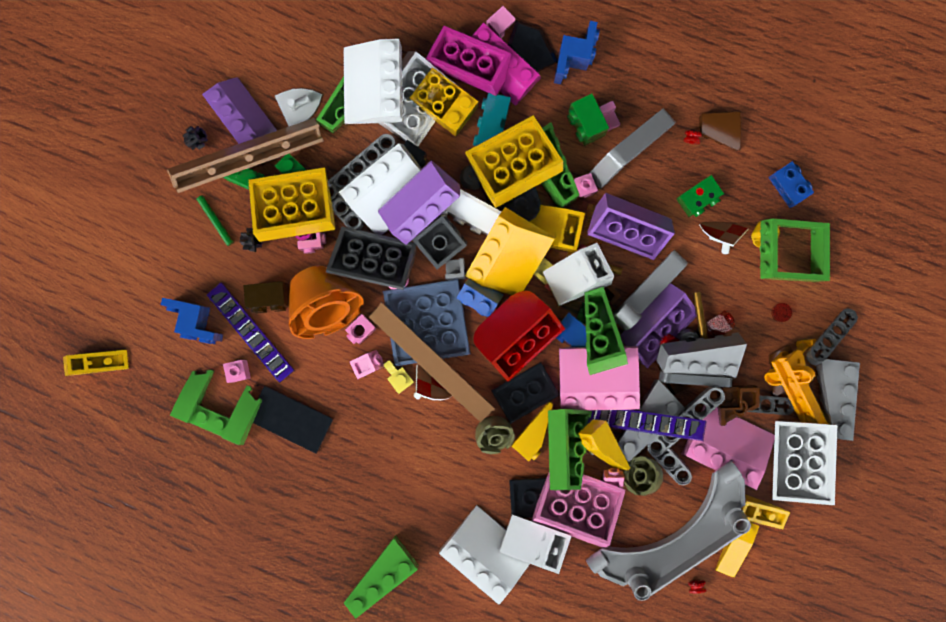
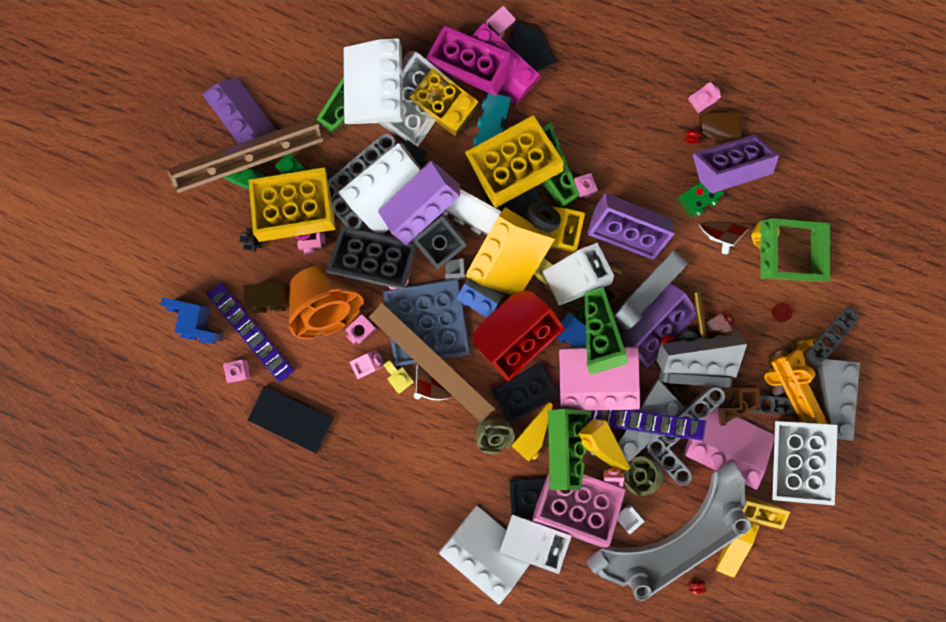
yellow slope [63,350,129,376] -> none
bright green wedge [170,370,262,445] -> none
black gear [182,126,208,150] -> none
green bar [196,195,234,246] -> none
white shield [275,88,322,126] -> none
bright green wedge [344,535,419,619] -> none
dark grey cone [460,165,482,190] -> none
blue bracket [554,21,600,85] -> none
green brick [567,94,609,146] -> none
light grey beam [590,108,676,189] -> none
bright pink panel [599,101,620,132] -> none
blue brick [768,161,814,208] -> none
none -> black tyre [526,202,561,232]
none -> white panel [617,504,644,534]
none -> bright pink bracket [688,82,721,114]
none -> medium lavender slope [693,134,779,193]

